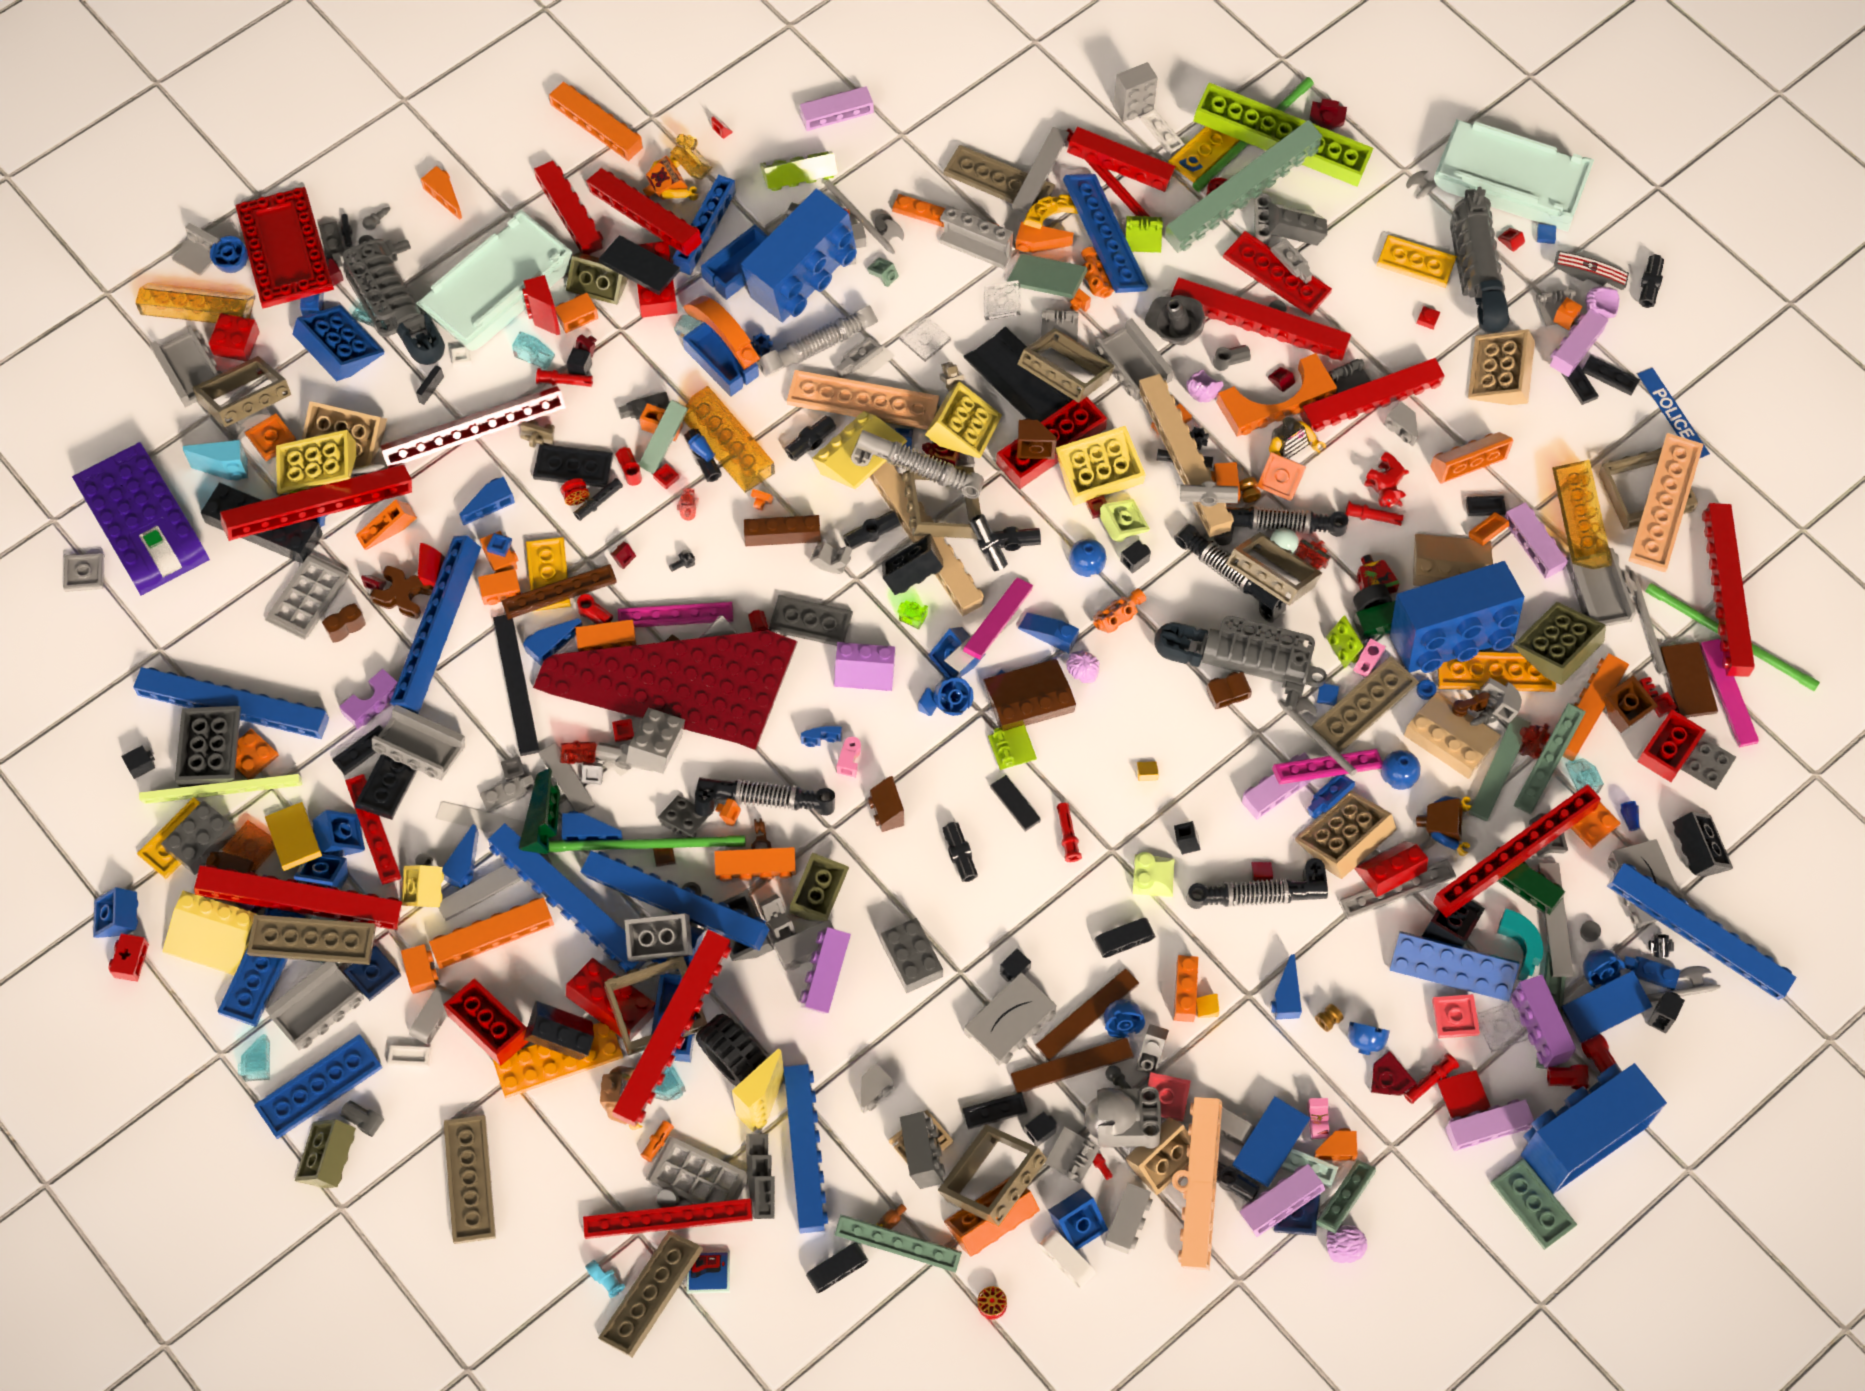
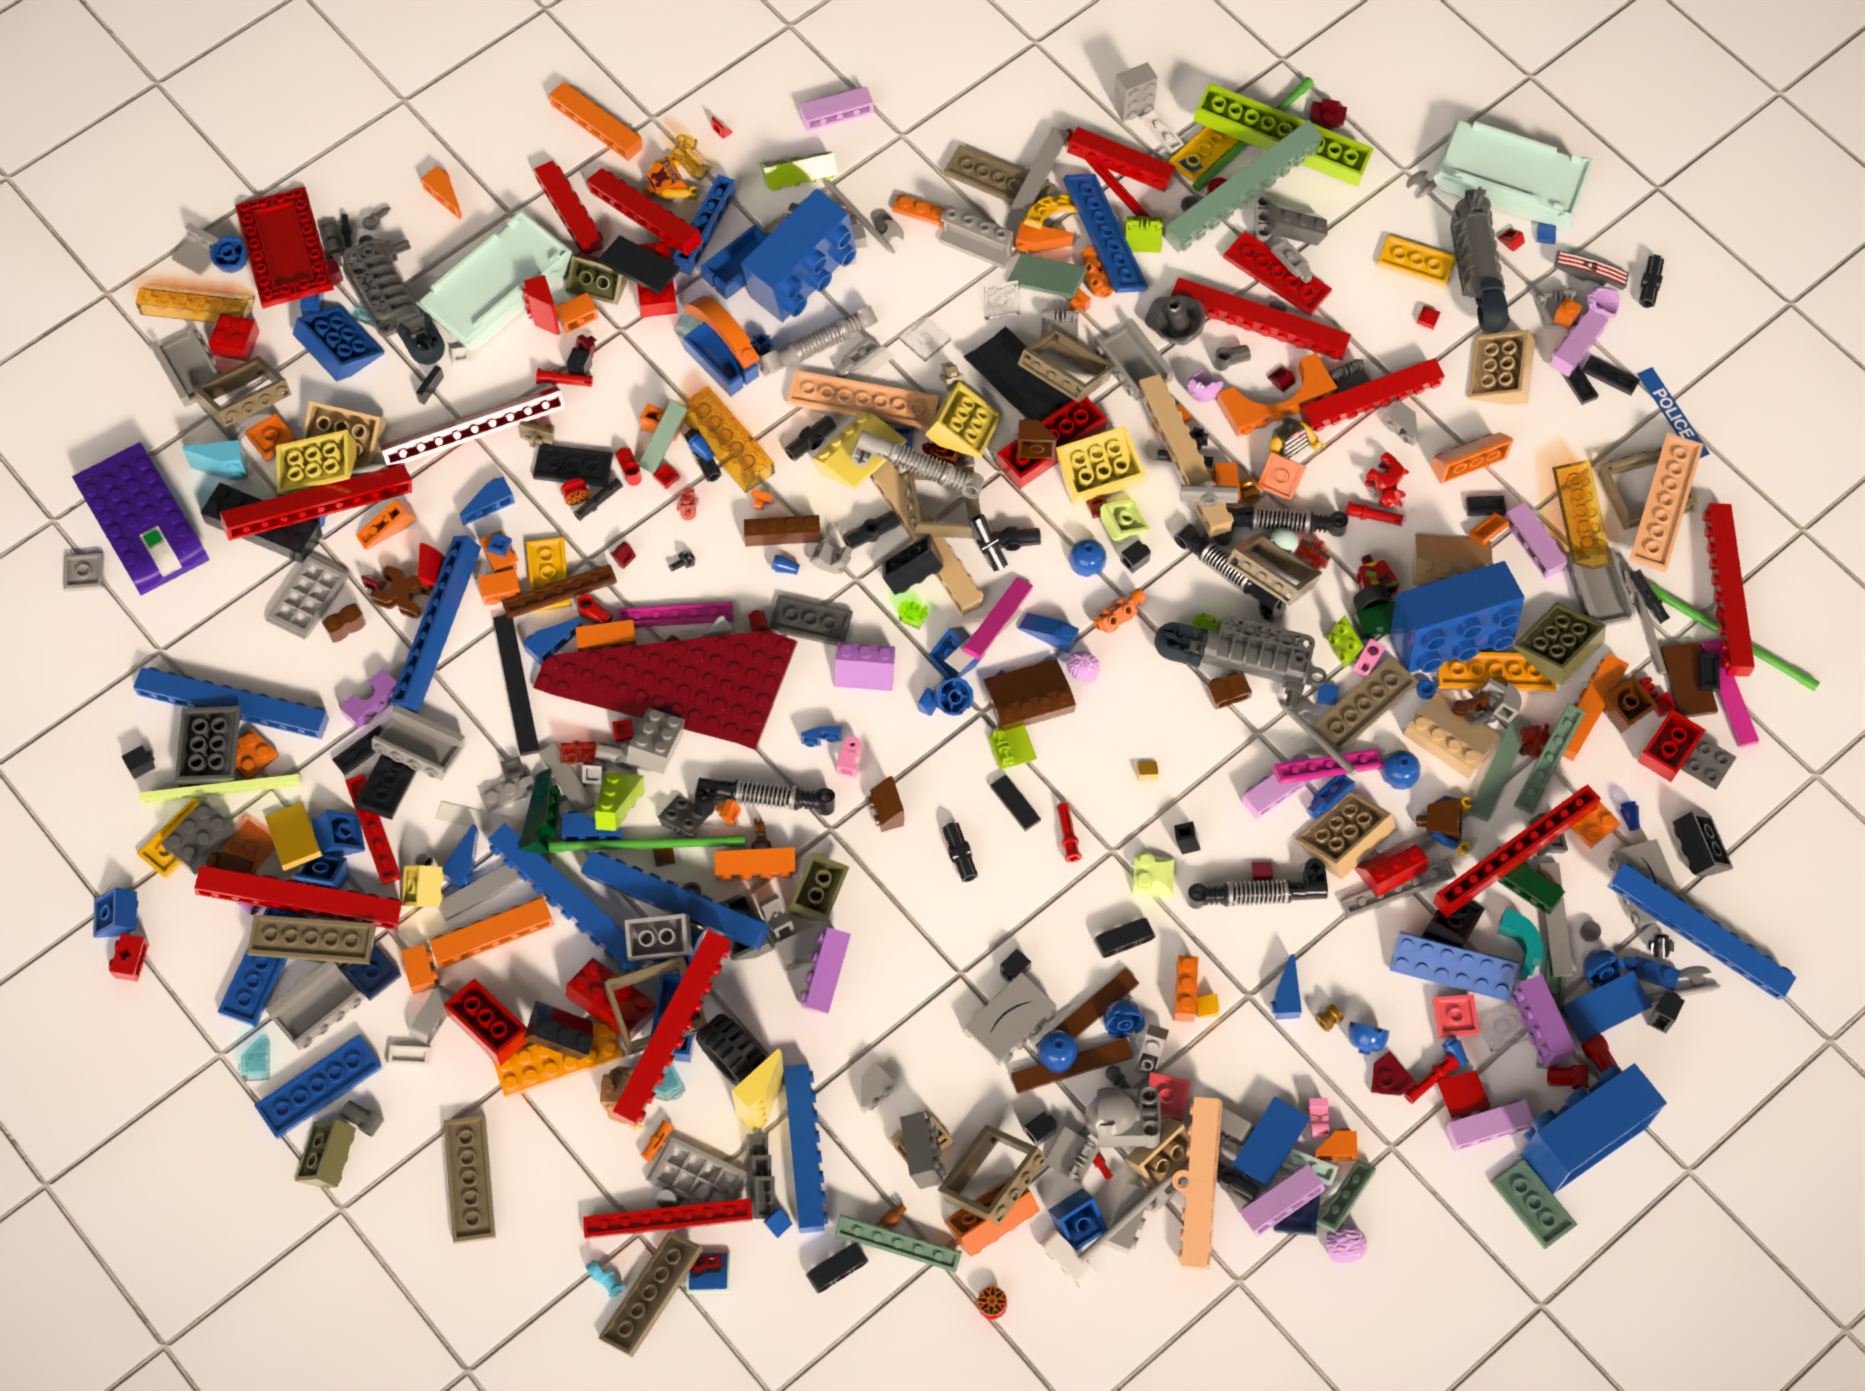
light yellow slope [162,890,258,975] -> none
clear light blue slope [512,331,555,370] -> none
dark grey hinge [618,392,670,420] -> none
sand green bracket [867,257,899,287] -> none
dark grey brick [880,917,943,994] -> none
black tile [962,1092,1028,1130] -> none
clear light blue slope [1565,758,1604,794] -> none
none -> lime wedge [595,773,644,831]
none -> blue tile [763,1207,793,1238]
none -> blue cone [771,554,800,575]
none -> blue cylinder [1037,1030,1078,1073]
none -> light grey piece [1077,1175,1175,1263]
none -> dark grey tile [1181,196,1199,212]
none -> clear neon green brick [1192,612,1222,638]
none -> blue cone [1442,1036,1469,1068]
none -> black pin [1630,569,1671,624]
none -> black tile [1698,653,1720,692]

